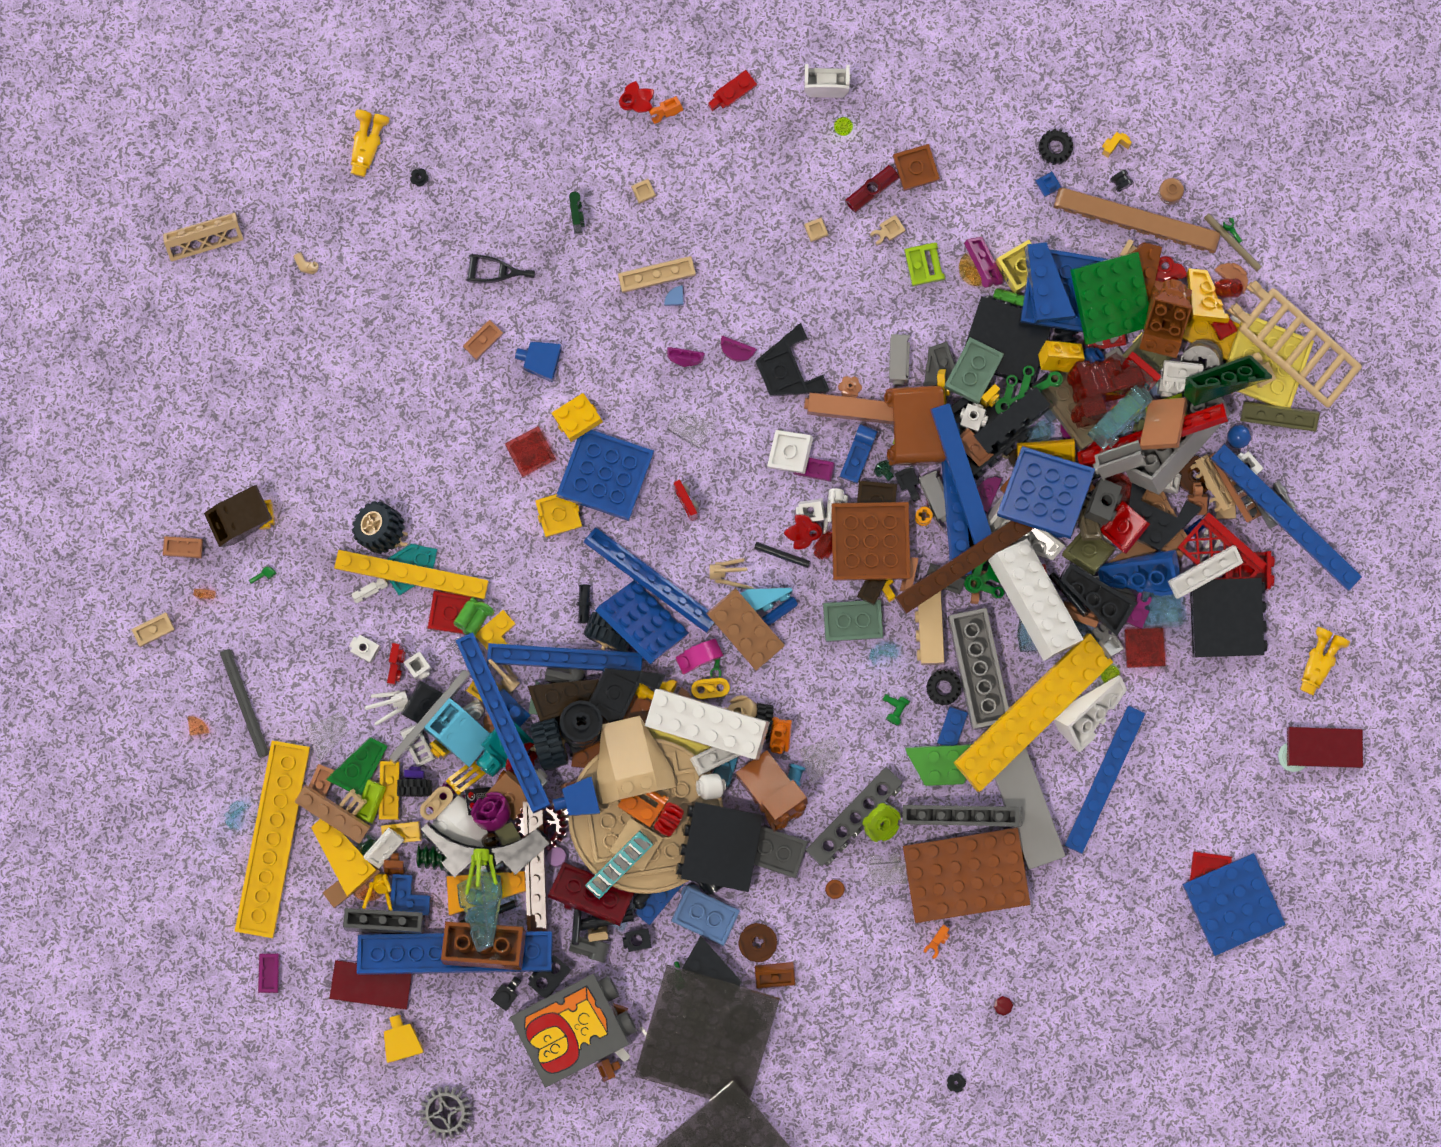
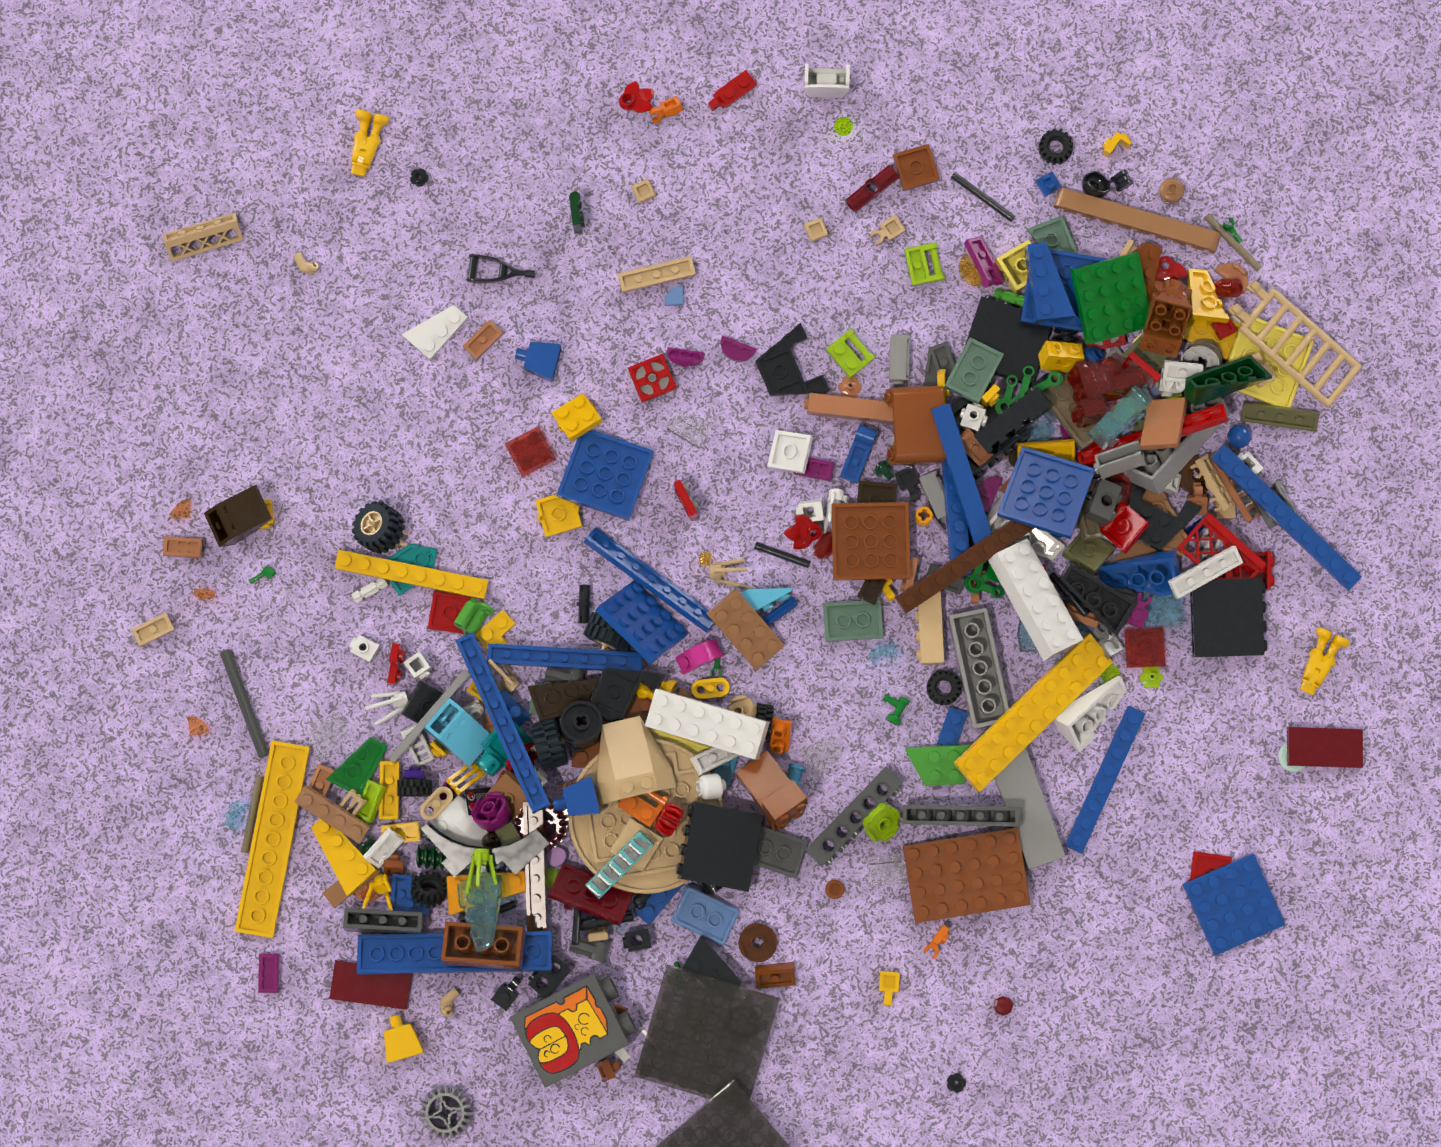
none -> clear orange tile [170,499,191,519]
none -> dark tan bar [241,776,263,853]
none -> white wing [402,305,468,360]
none -> black tyre [411,871,447,908]
none -> tan arm [440,988,460,1017]
none -> clear neon green plate [546,869,558,888]
none -> red piece [628,354,677,403]
none -> clear yellow piece [698,552,712,566]
none -> lime plate [826,328,876,379]
none -> yellow plate [879,971,900,1006]
none -> black bar [951,172,1016,222]
none -> sand green wing [1027,215,1078,254]
none -> black hair [1082,171,1111,198]
none -> lime plant [1139,666,1163,689]

